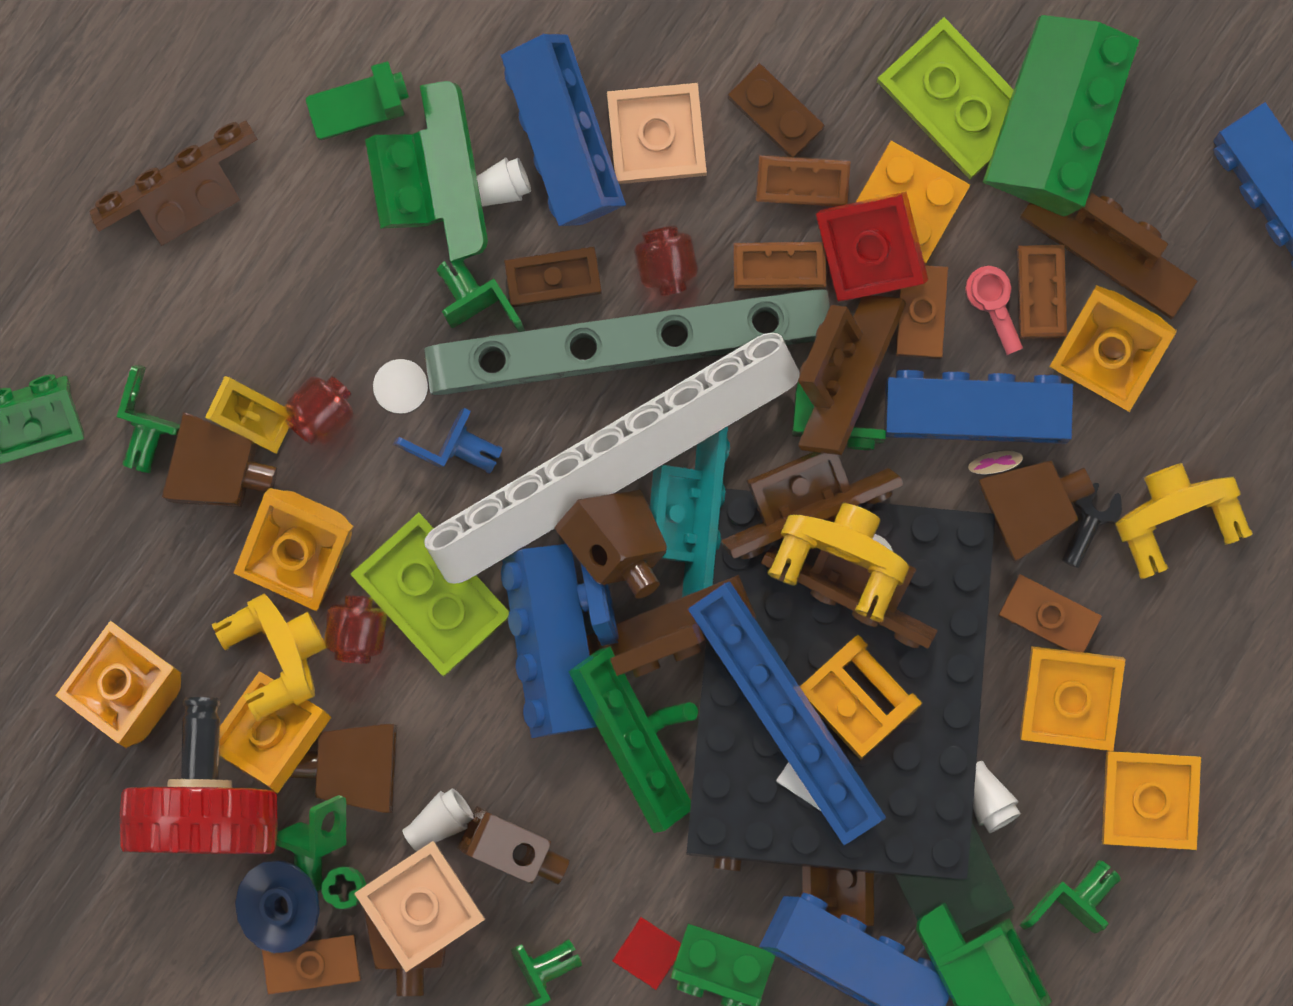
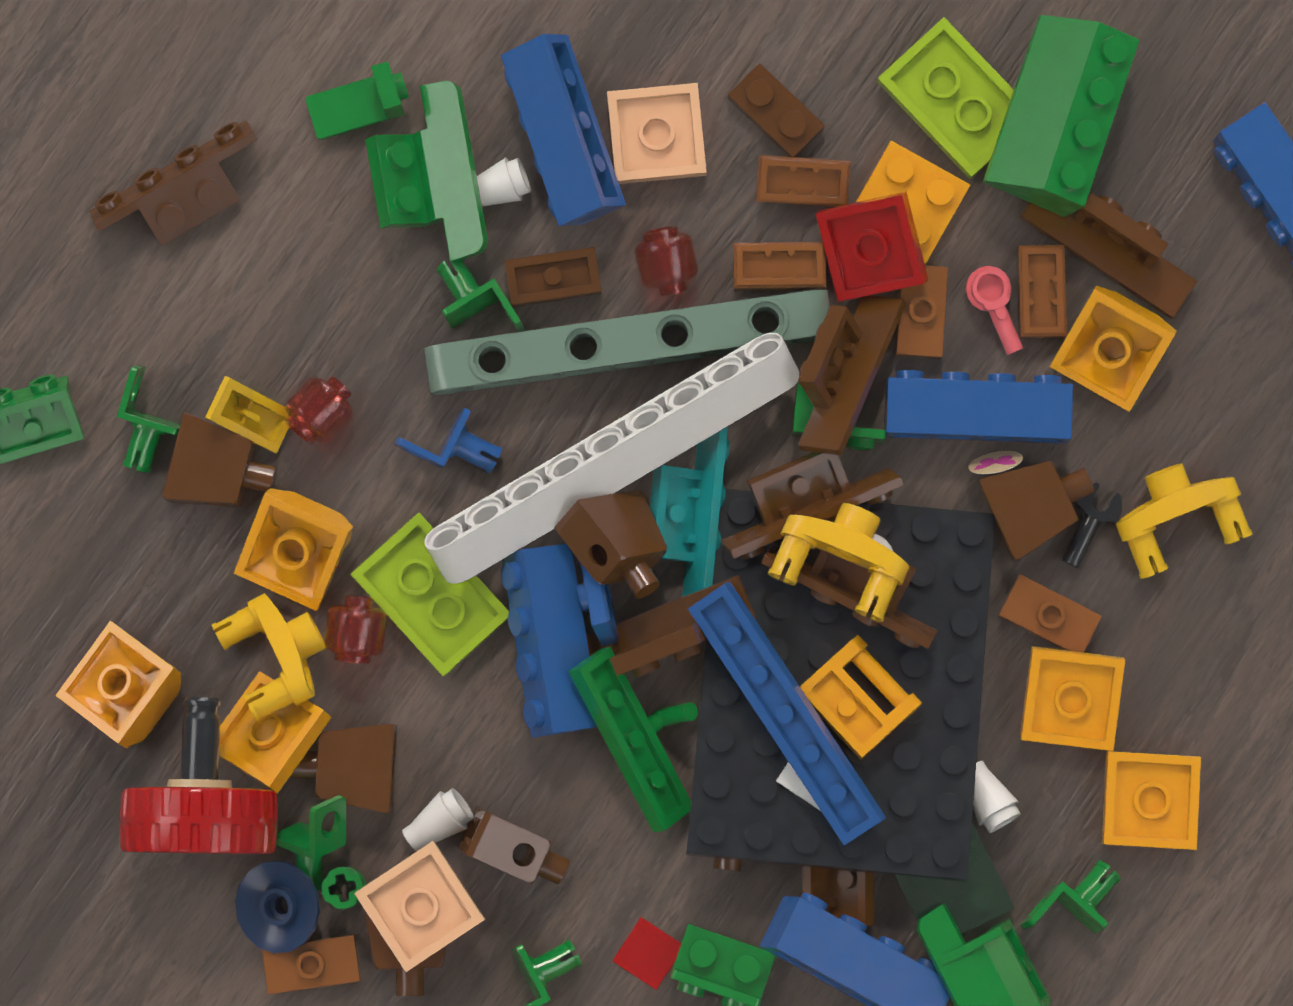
white sticker [373,359,428,413] -> none

